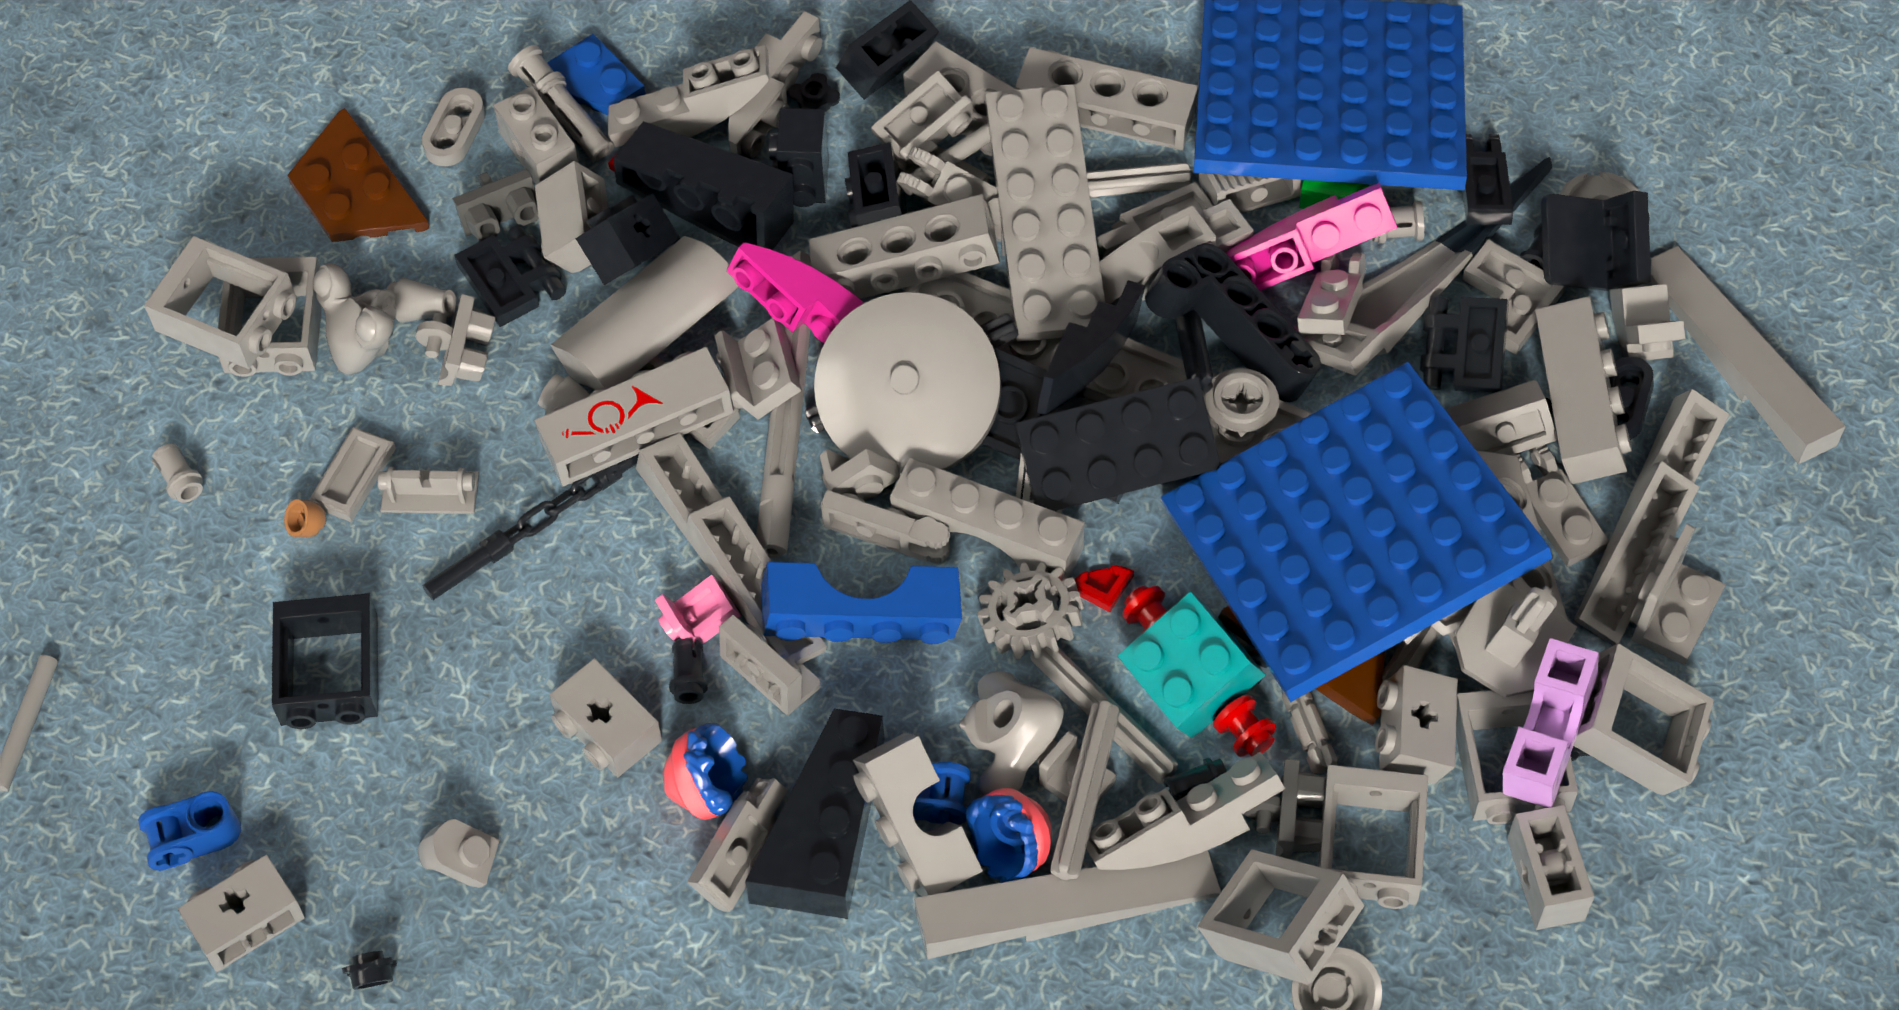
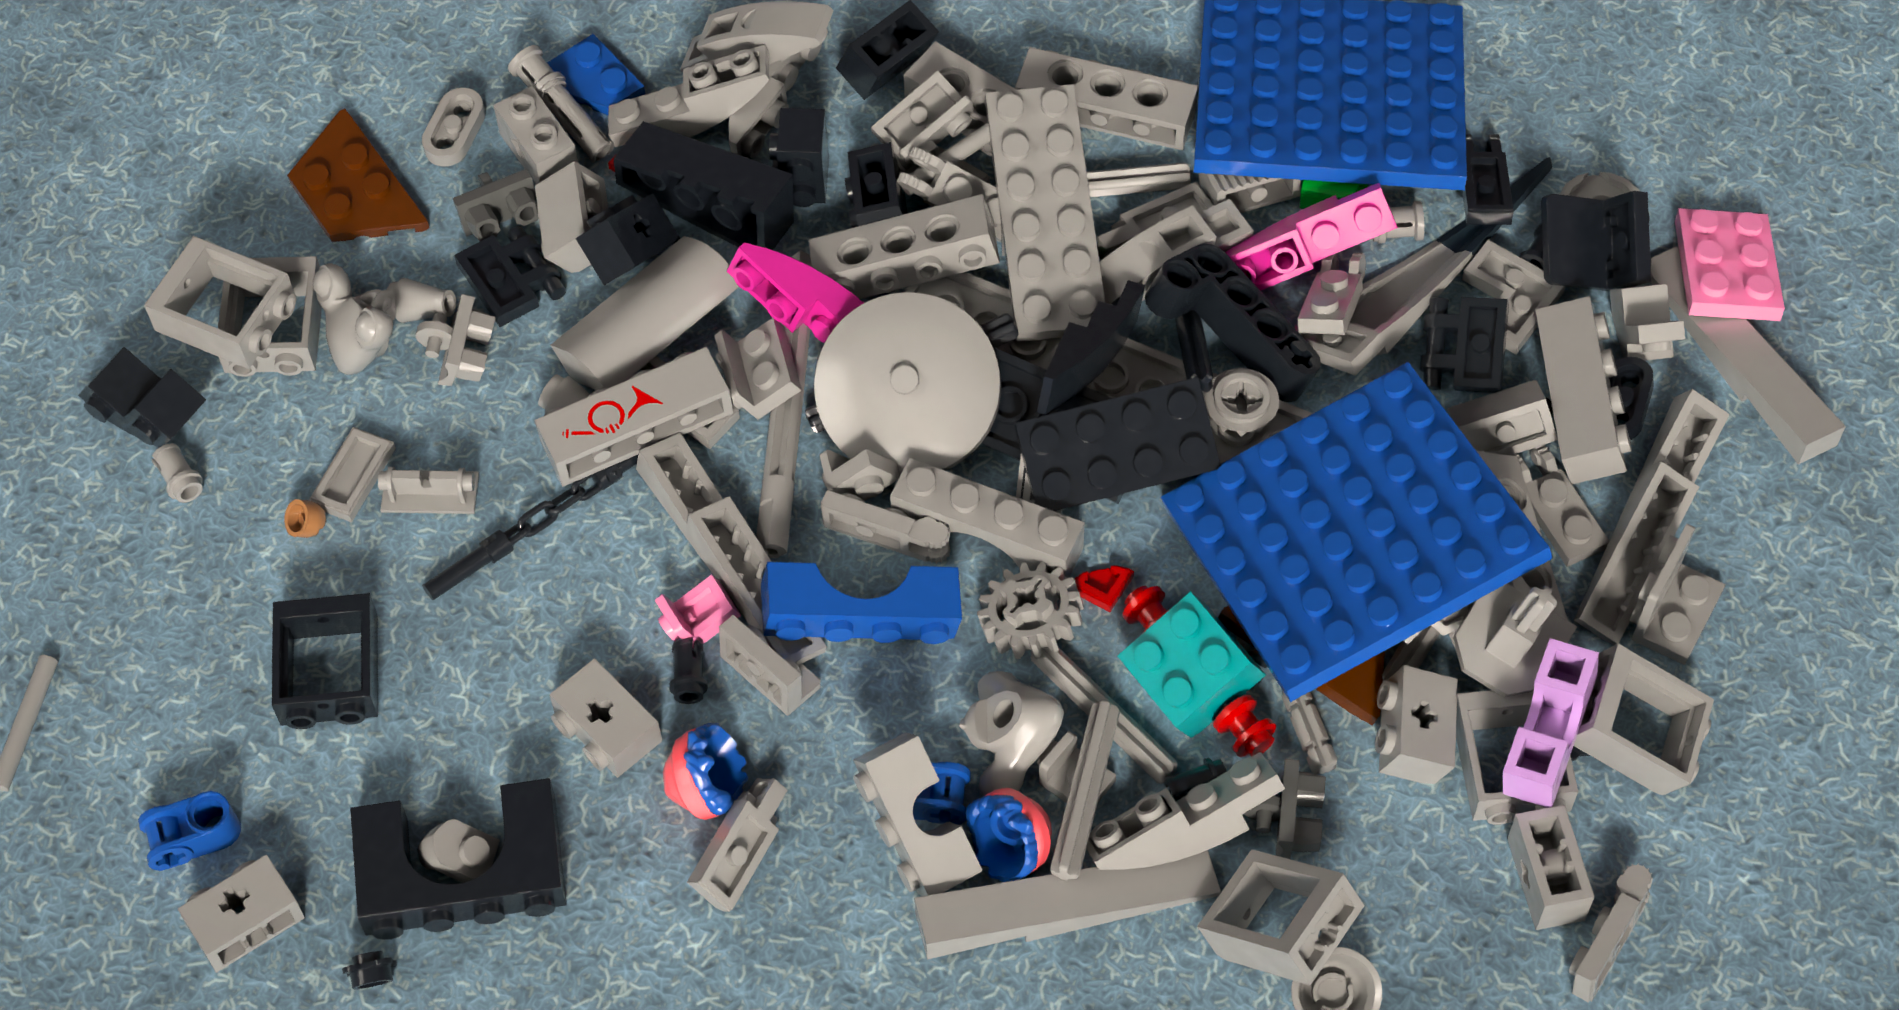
black wedge [745,708,885,919] -> none
black plate [788,73,840,112] -> none
light grey window [1318,765,1428,909] -> none
none -> black brick [78,347,206,448]
none -> black arch [350,778,567,940]
none -> light grey slope [680,1,834,72]
none -> light grey hinge [1569,863,1653,1002]
none -> bright pink plate [1675,208,1785,321]

